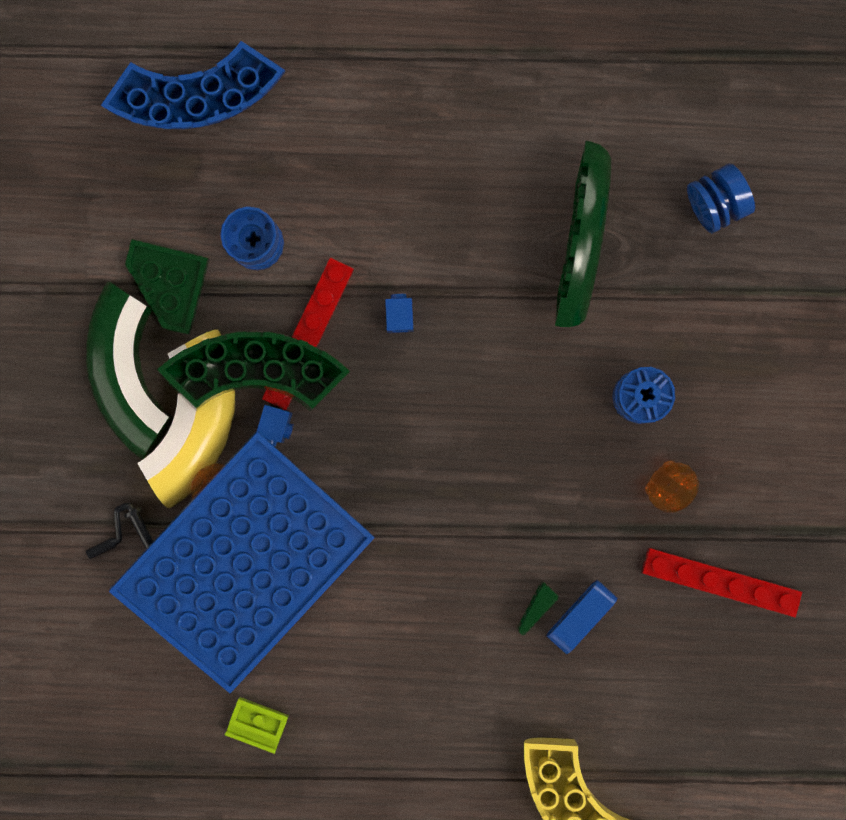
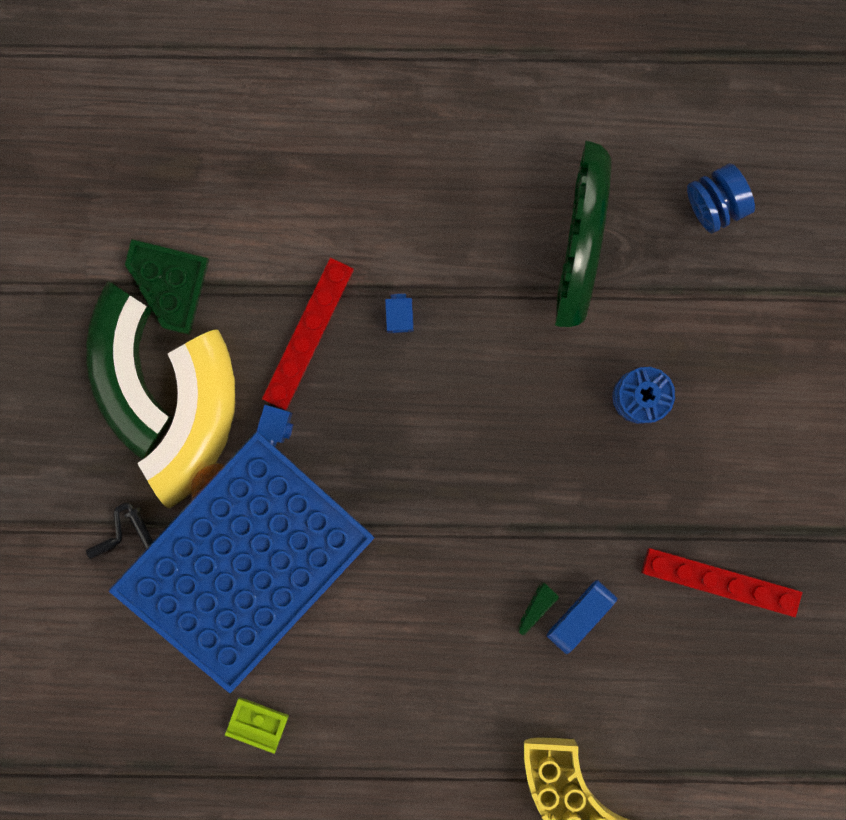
blue brick [101,41,285,129] -> none
dark green brick [157,331,350,411] -> none
blue wheel [220,207,284,271] -> none
clear orange plate [645,460,699,512] -> none

